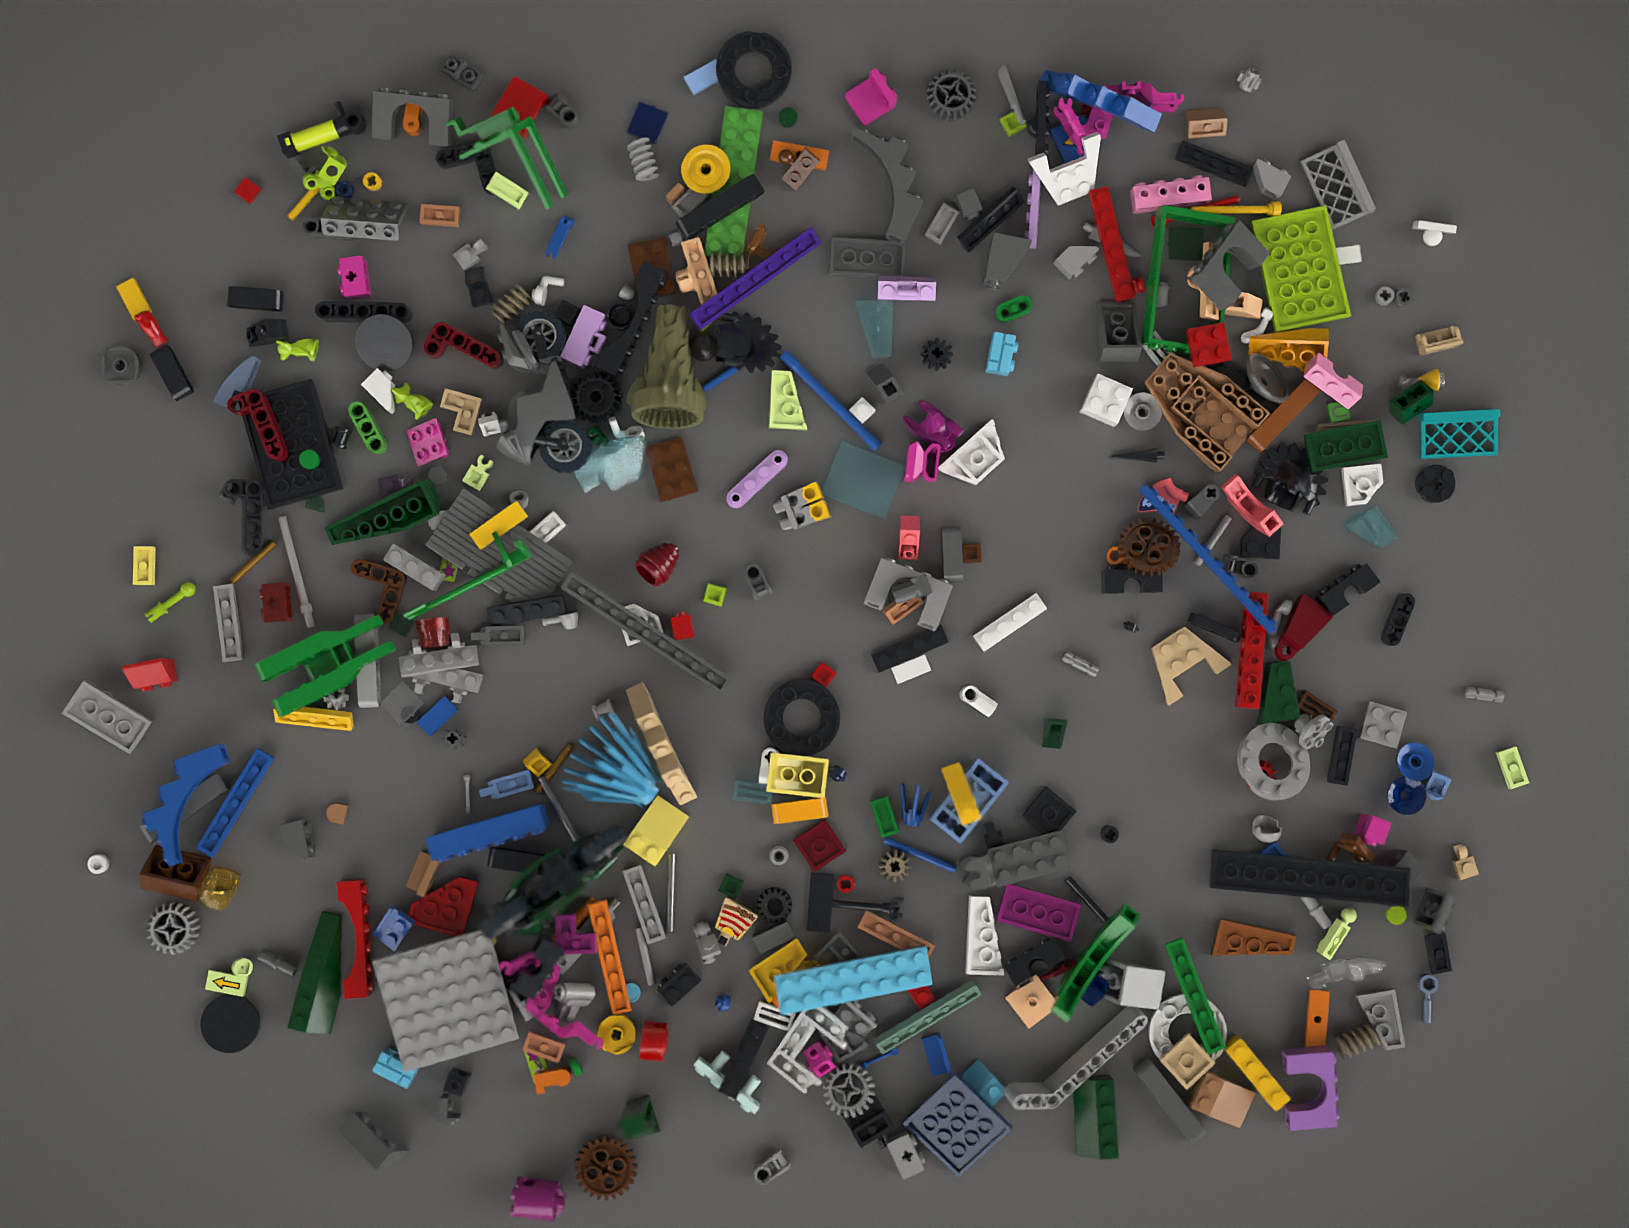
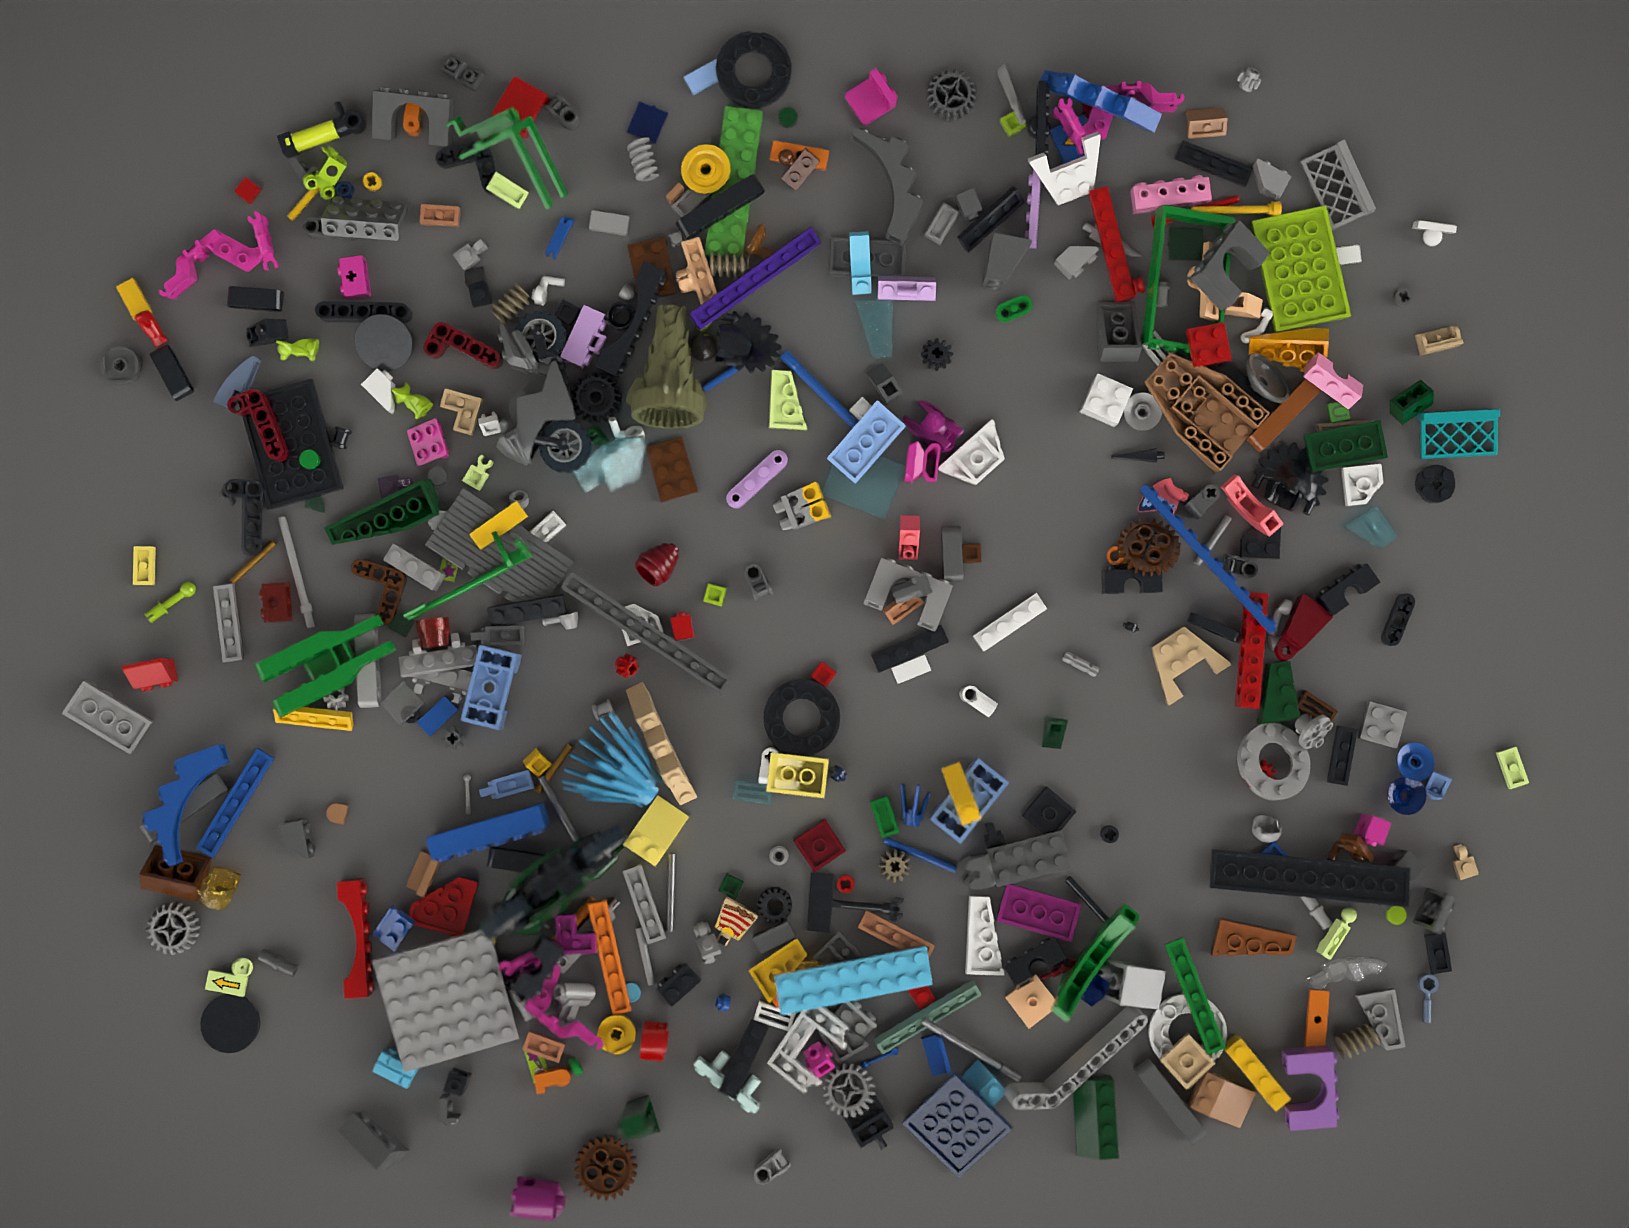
white tile [87,854,109,874] -> none
dark green wedge [287,911,342,1034] -> none
bright green beam [348,401,388,455] -> none
light orange beam [771,797,829,824] -> none
light grey brick [886,1130,926,1180] -> none
medium azure brick [985,332,1018,376] -> none
light grey bush [1375,287,1394,305] -> none
piece [1398,368,1445,391] -> none
light grey axle [1465,687,1504,702] -> none
none -> dark pink piece [158,211,279,300]
none -> medium blue plate [460,645,522,730]
none -> light grey tile [589,210,630,236]
none -> red gear [615,653,638,679]
none -> light blue plate [827,400,906,484]
none -> medium azure slope [849,231,872,295]
none -> flat silver bar [921,1017,1022,1082]

